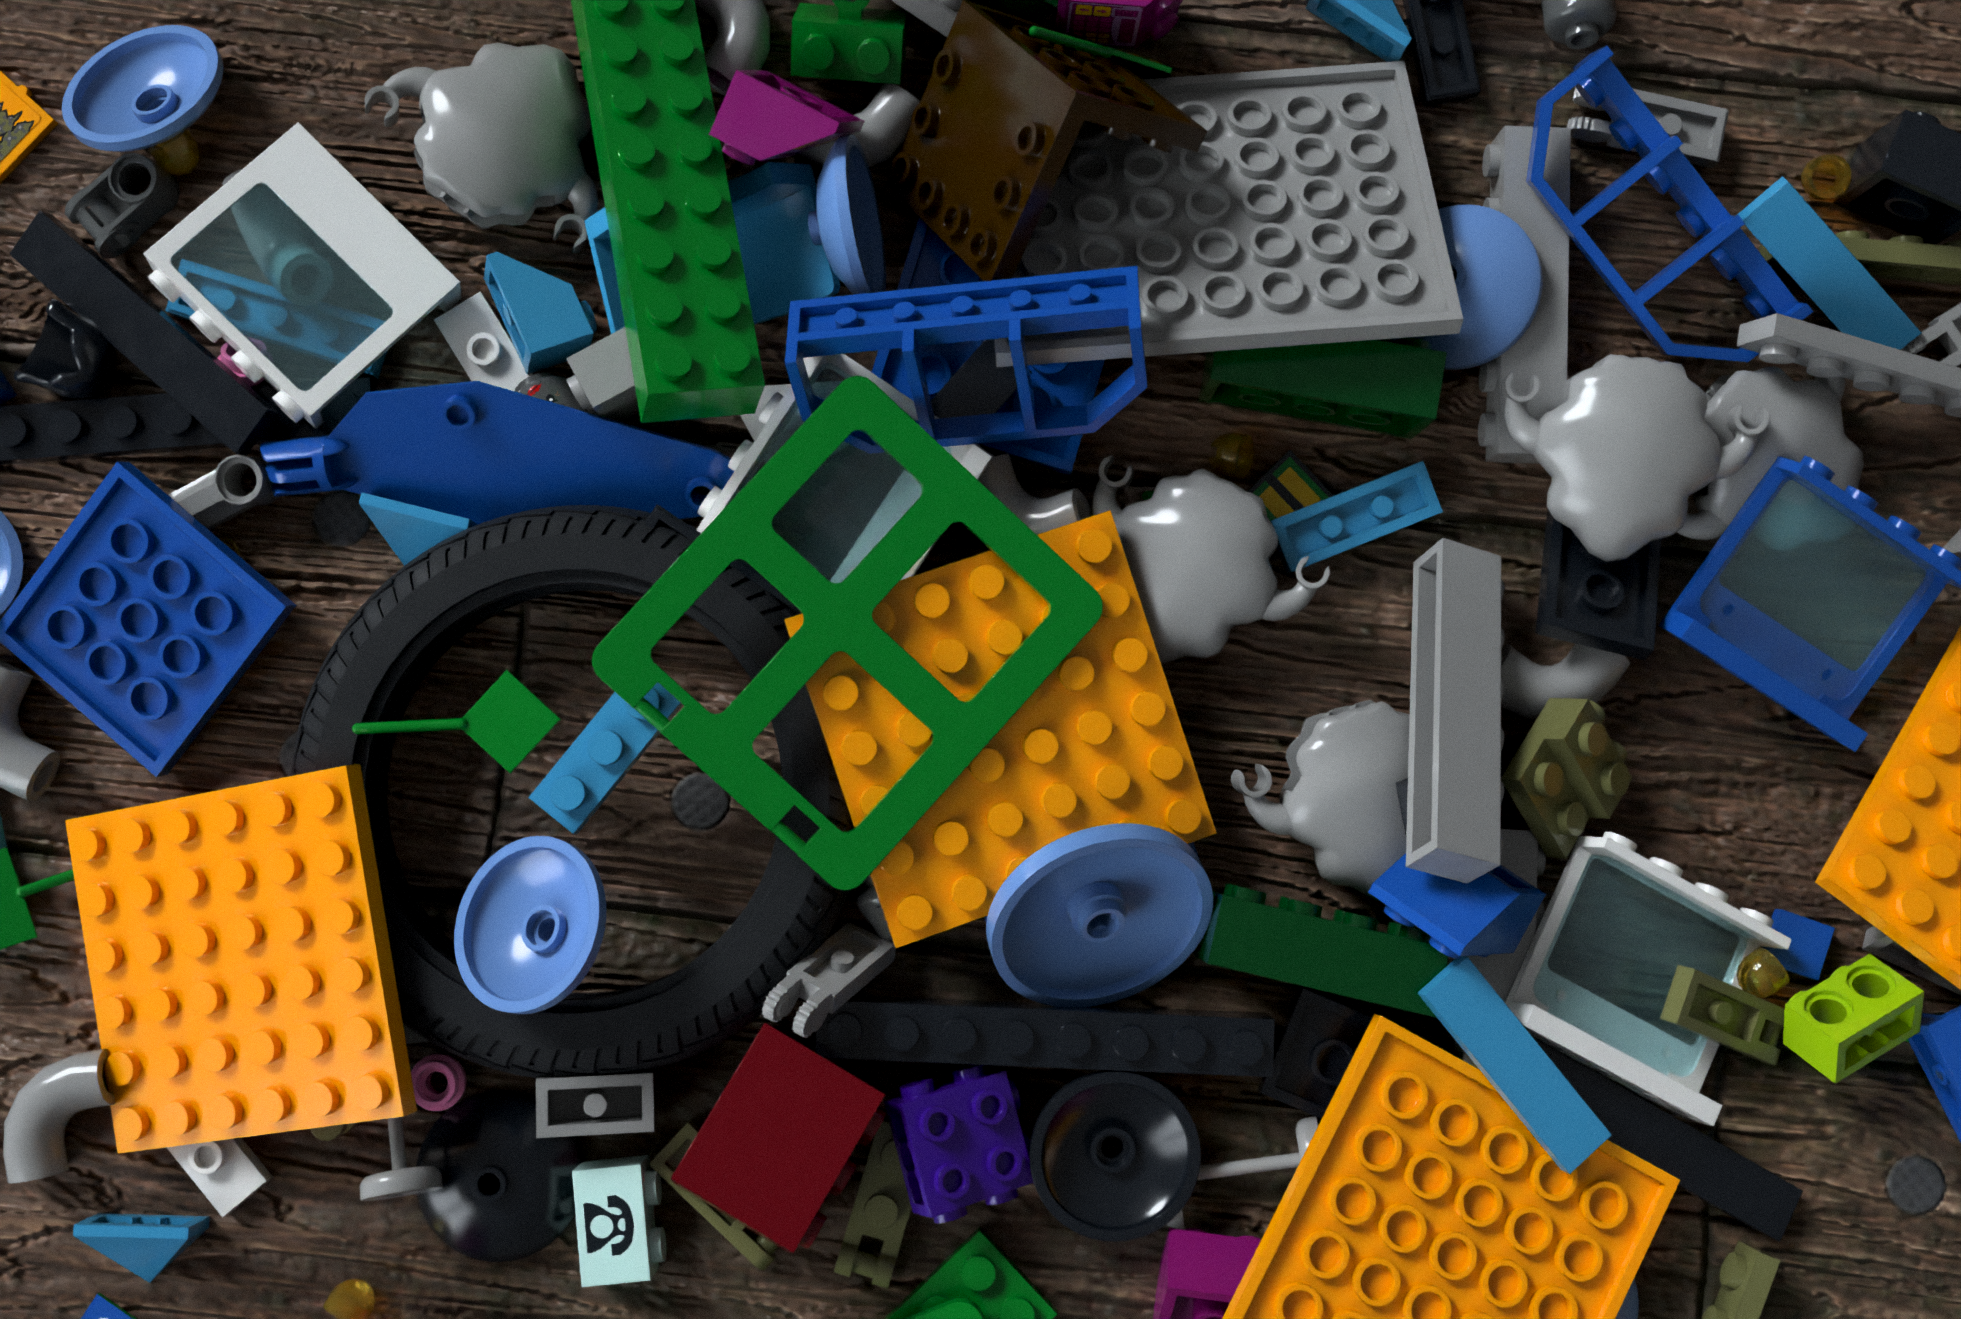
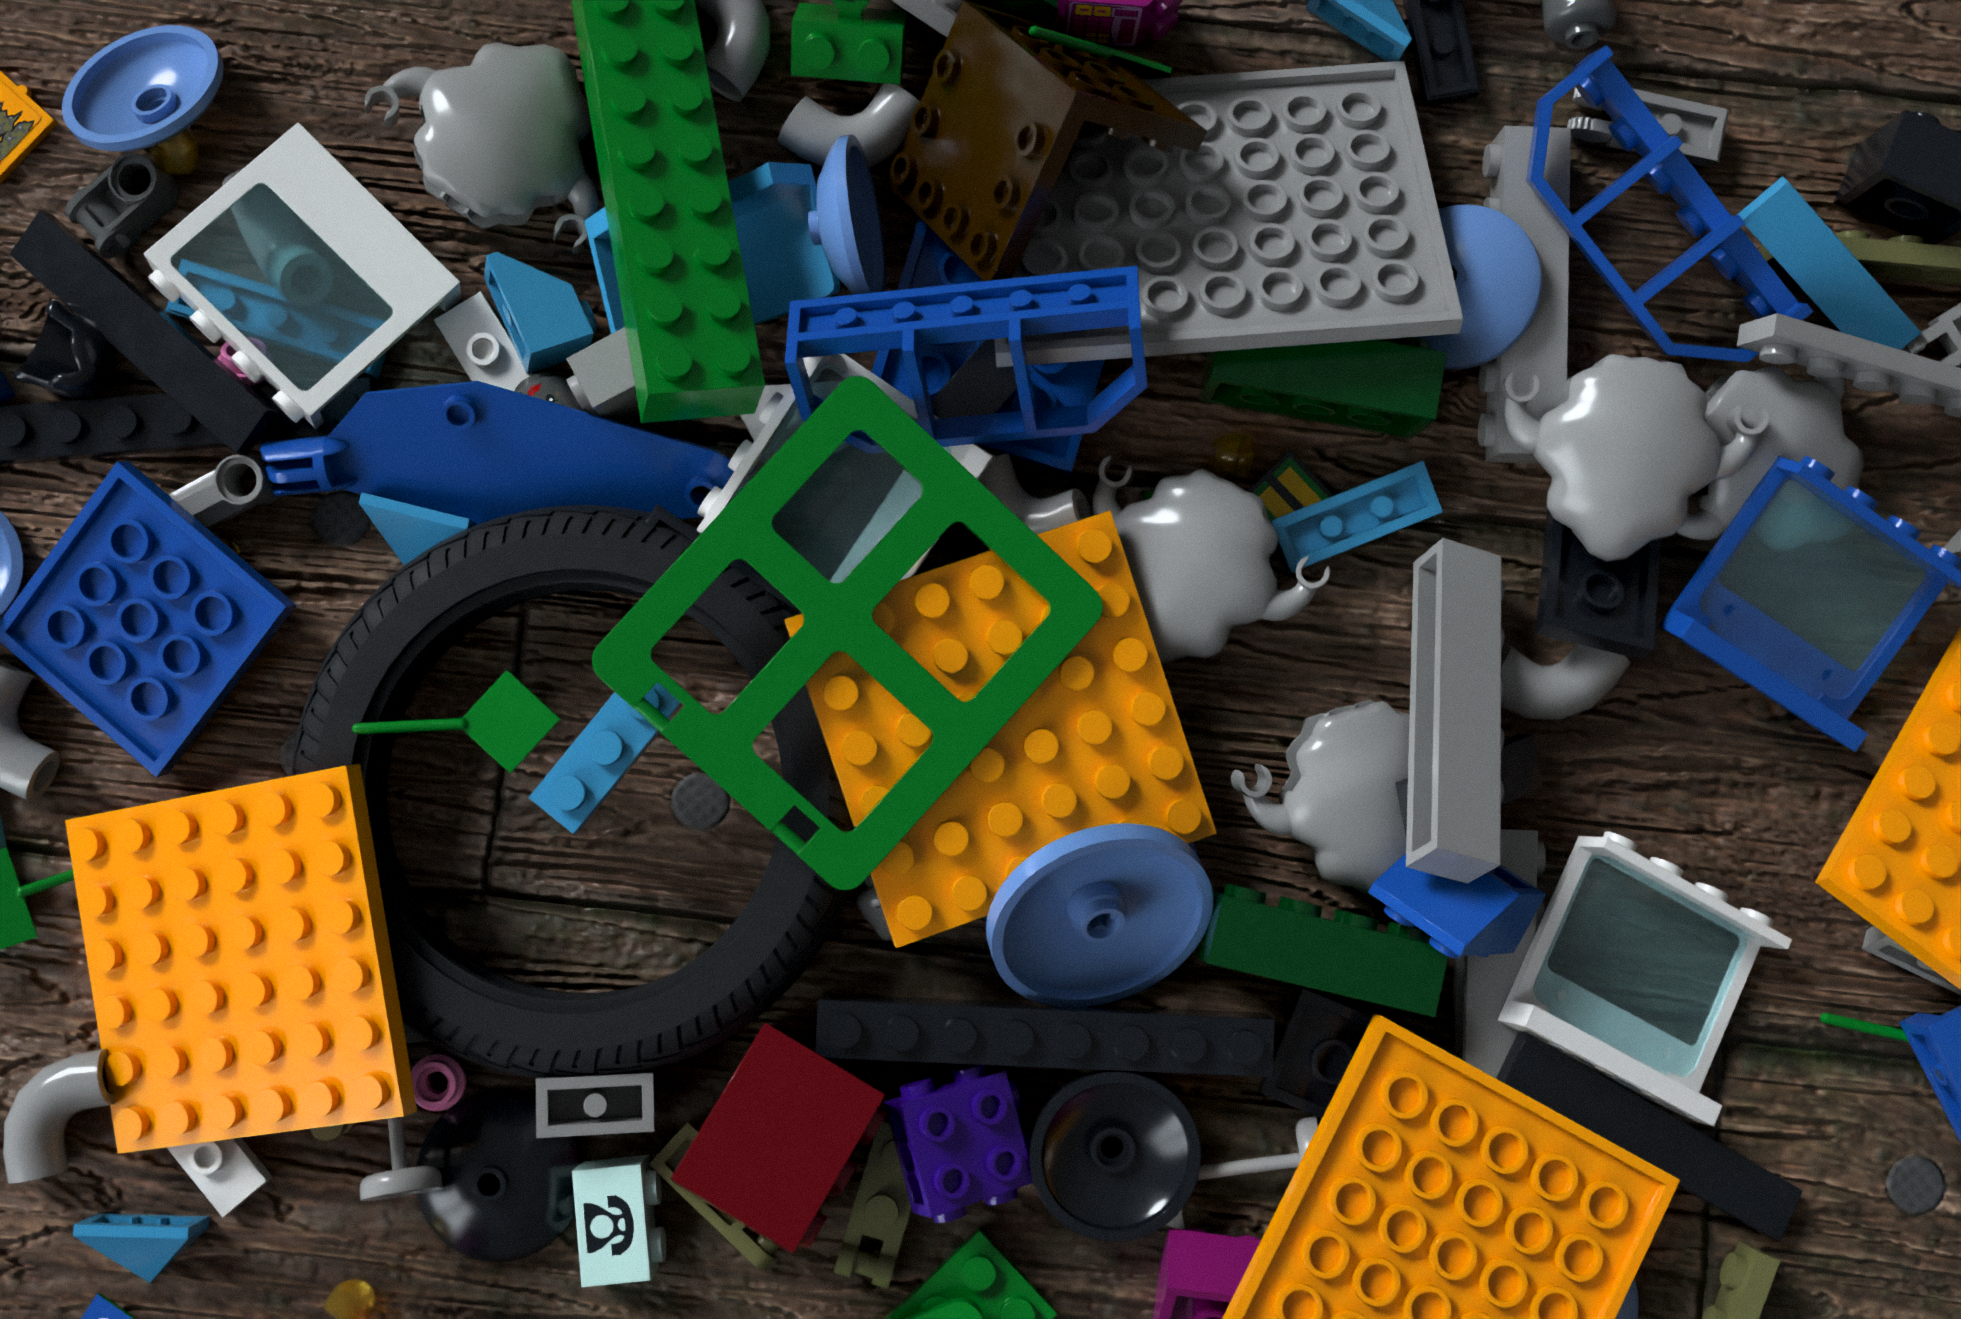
medium blue dish [454,836,606,1014] -> none
magenta slope [709,70,865,165] -> none
light grey hinge [762,922,896,1038] -> none
dark azure tile [1417,956,1611,1174] -> none
olive plate [1501,698,1632,859] -> none
olive plate [1660,965,1784,1066] -> none
clear yellow hinge [1736,947,1790,998] -> none
blue tile [1758,909,1835,981] -> none
lime brick [1783,953,1924,1084] -> none
clear yellow hinge [1801,154,1851,200] -> none

